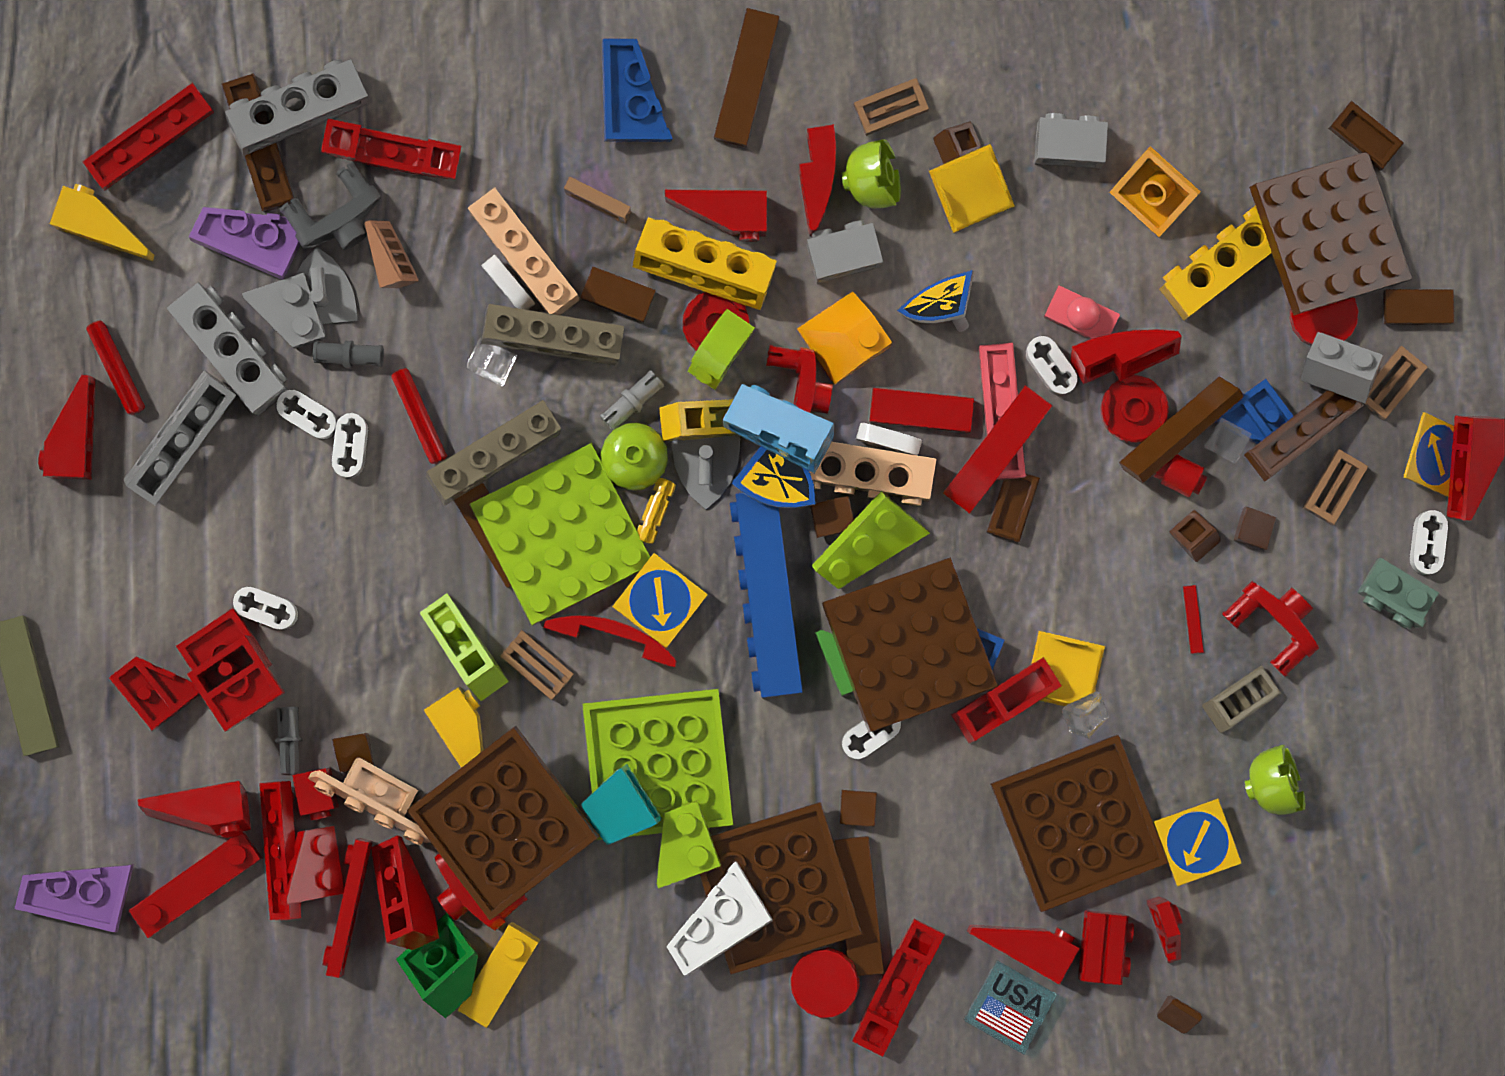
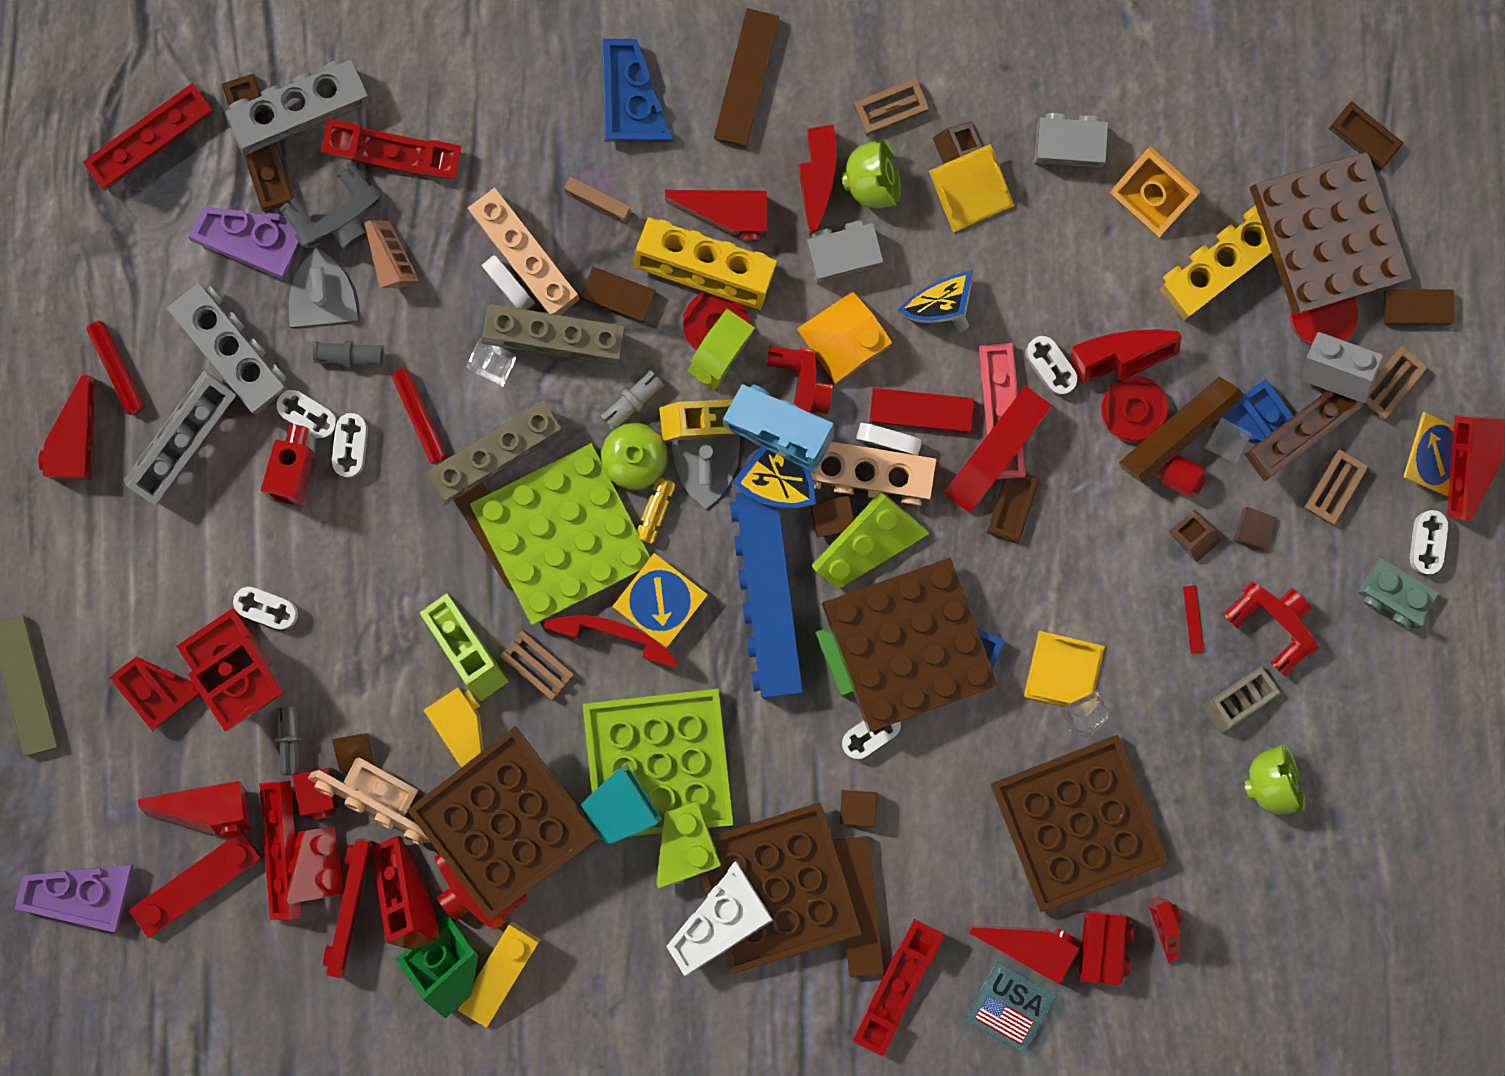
yellow slope [49,184,155,261] -> none
light grey wing [242,273,327,349] -> none
red tile [791,948,860,1018] -> none
red slope [951,657,1062,743] -> none
coral tile [1044,285,1120,339] -> none
piece [1154,798,1241,886] -> none
reddish brown slope [1157,995,1202,1034] -> none
none -> red torso [261,424,314,507]

